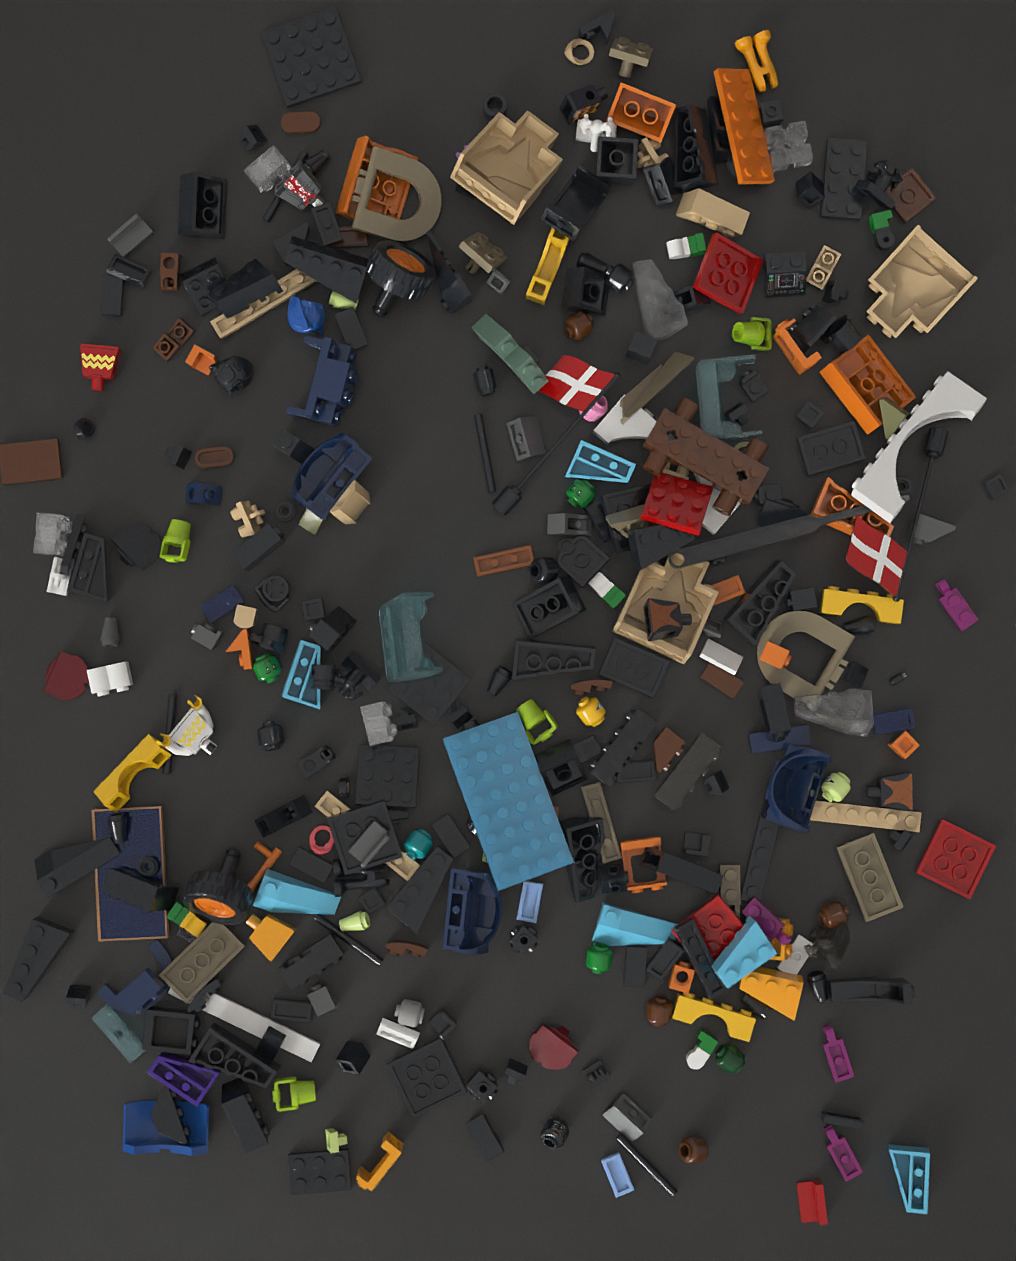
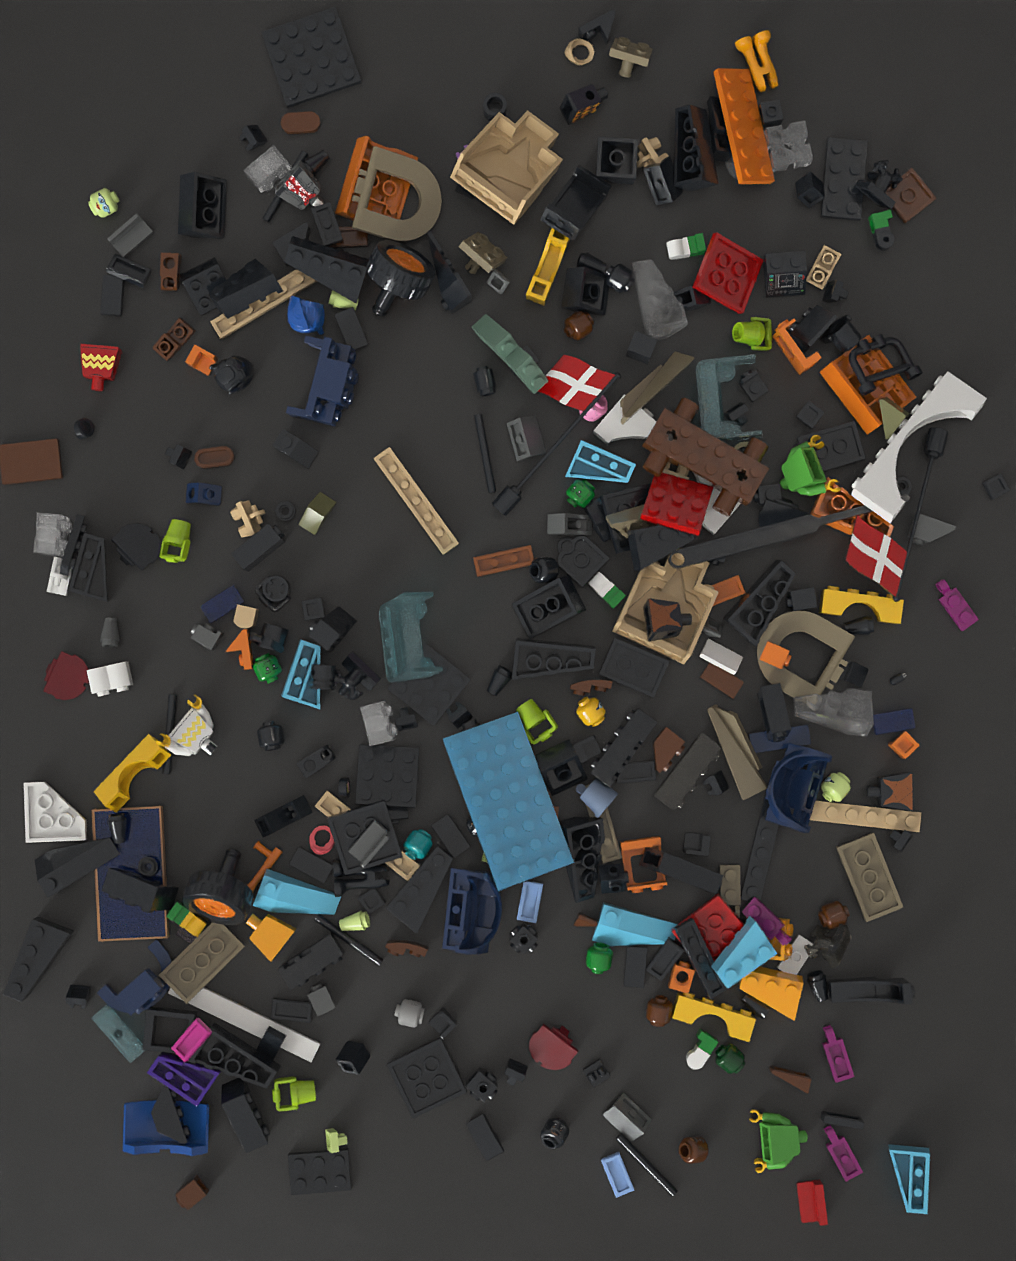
black slope [187,976,223,1013] -> none
dark blue piece [289,433,372,521] -> none
tan slope [329,480,371,525] -> none
light orange panel [356,1131,404,1191] -> none
white plate [376,1018,420,1049] -> none
white piece [575,114,617,152] -> none
orange slope [606,83,677,143] -> none
tan wedge [676,188,750,238] -> none
tan panel [866,225,978,338] -> none
red plate [915,819,996,899] -> none
none -> white plate [24,782,87,843]
none -> yellowish green head [88,188,120,218]
none -> dark pink tile [171,1018,213,1062]
none -> reddish brown brick [175,1175,209,1211]
none -> tan plate [374,447,459,555]
none -> reddish brown slope [574,913,598,926]
none -> sand blue hat [576,778,619,818]
none -> dark tan wedge [707,704,768,800]
none -> bright green torso [749,1109,808,1173]
none -> reddish brown slope [769,1066,812,1093]
none -> bright green torso [780,435,841,496]
none -> black bar [849,334,923,396]

